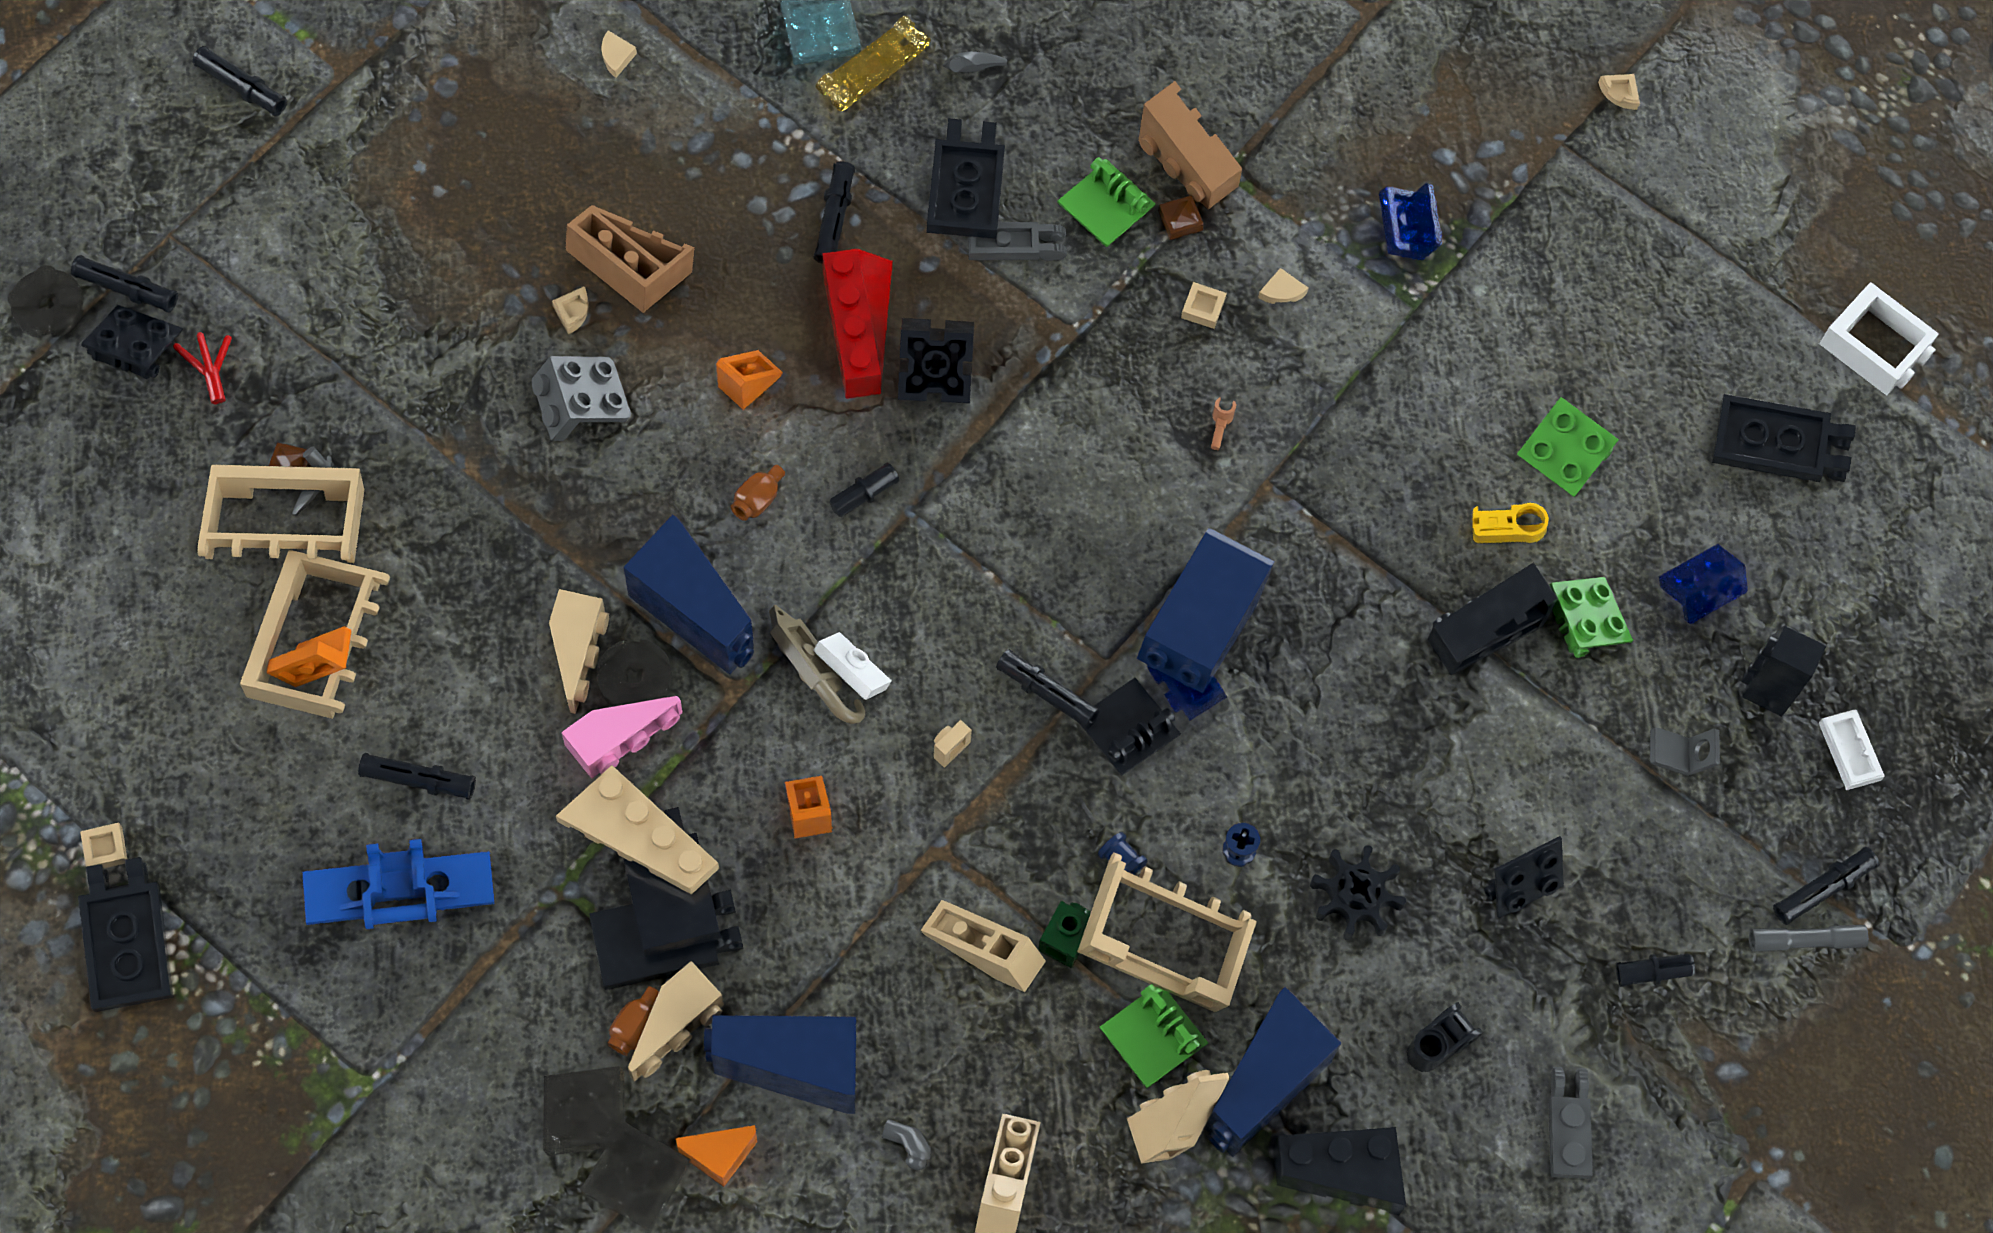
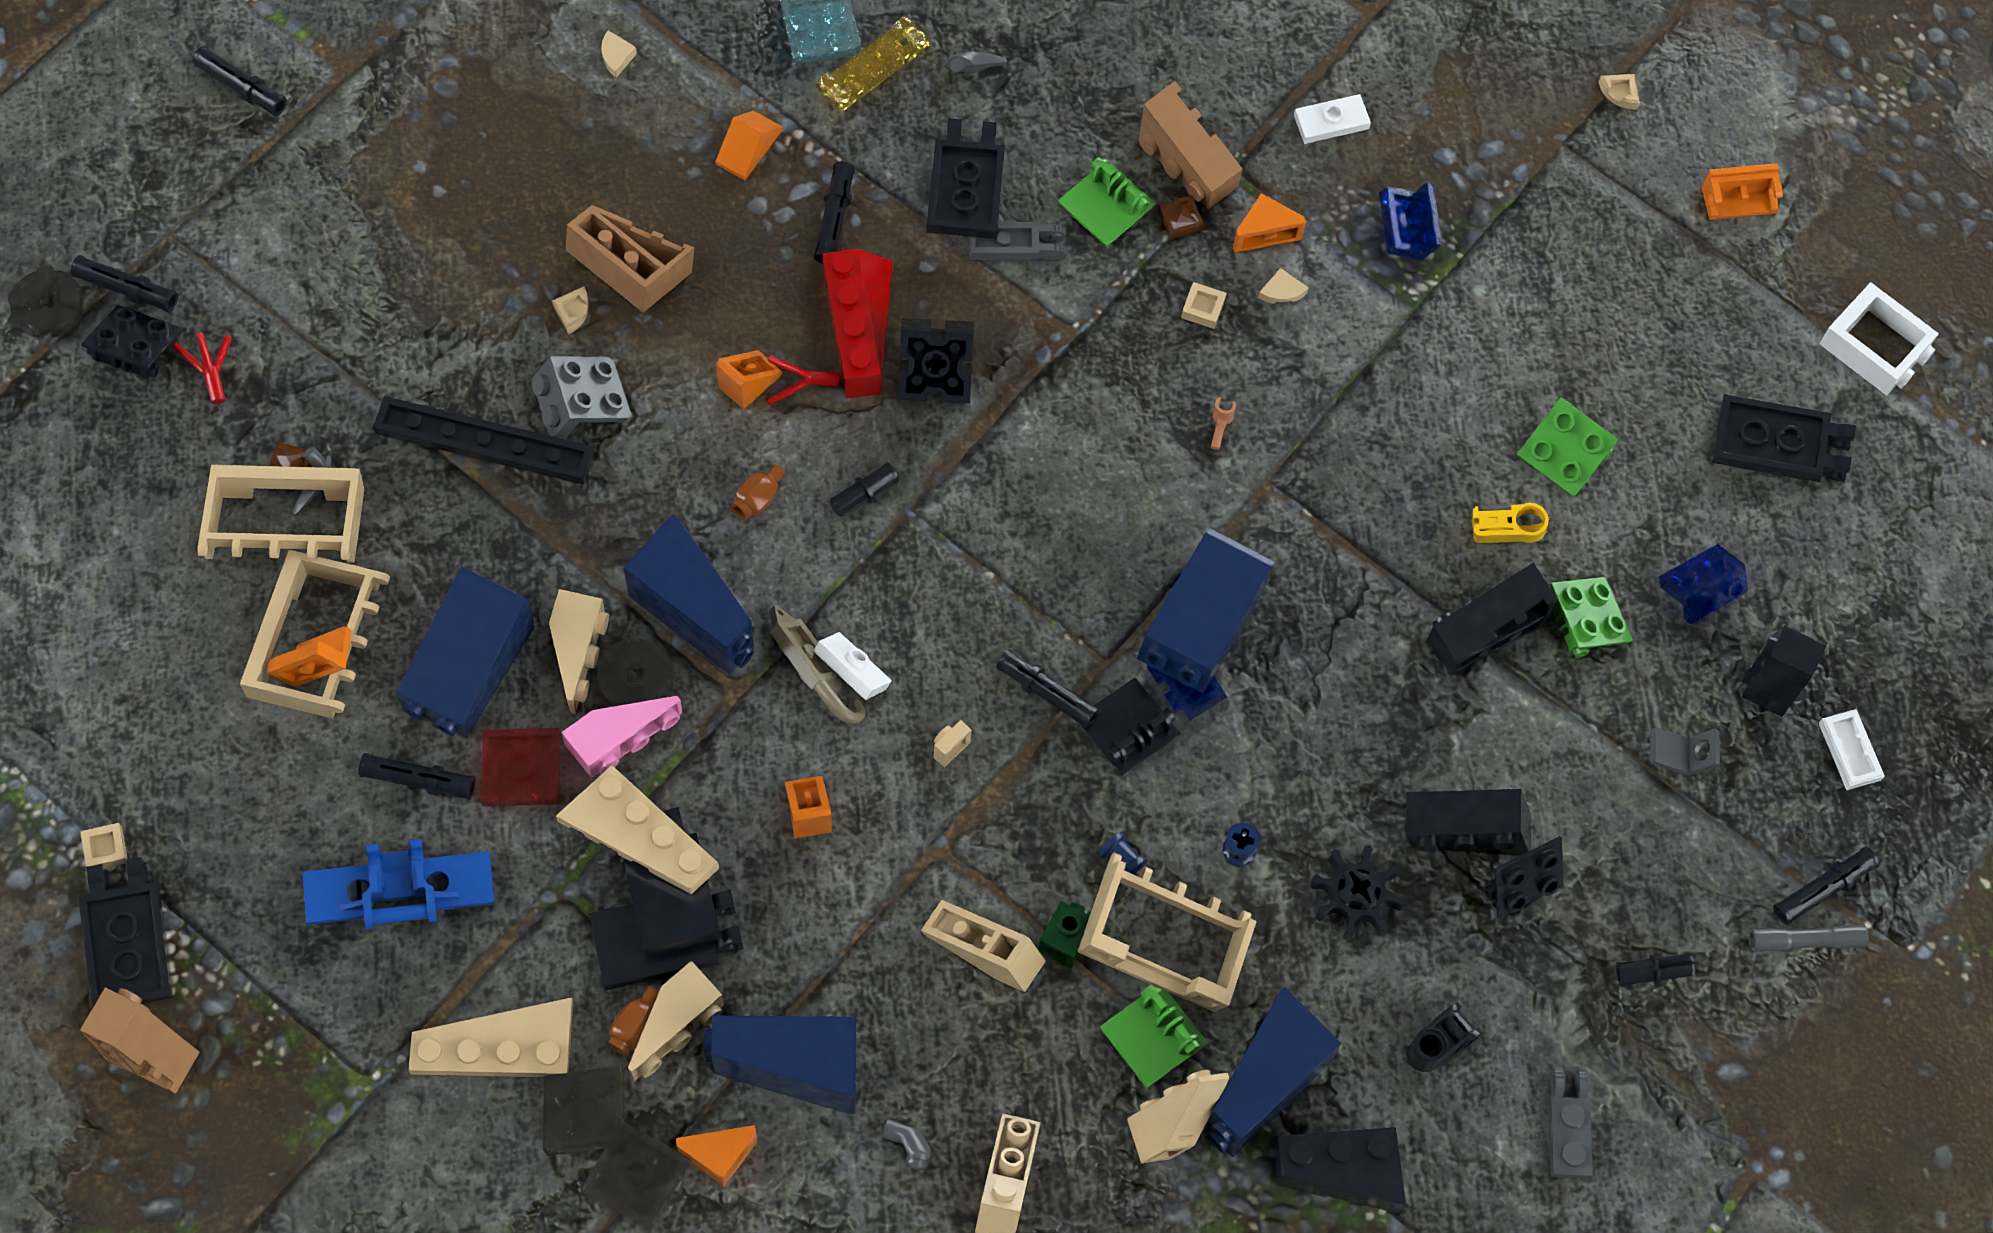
none -> medium nougat wedge [80,988,200,1094]
none -> black plate [373,396,595,485]
none -> dark blue slope [396,567,535,738]
none -> tan wing [409,997,573,1078]
none -> clear red plate [481,728,560,806]
none -> orange slope [716,110,783,181]
none -> red plant [767,356,840,405]
none -> orange slope [1233,193,1306,253]
none -> white plate [1294,94,1371,144]
none -> black wedge [1406,789,1531,856]
none -> orange hinge [1701,163,1783,220]

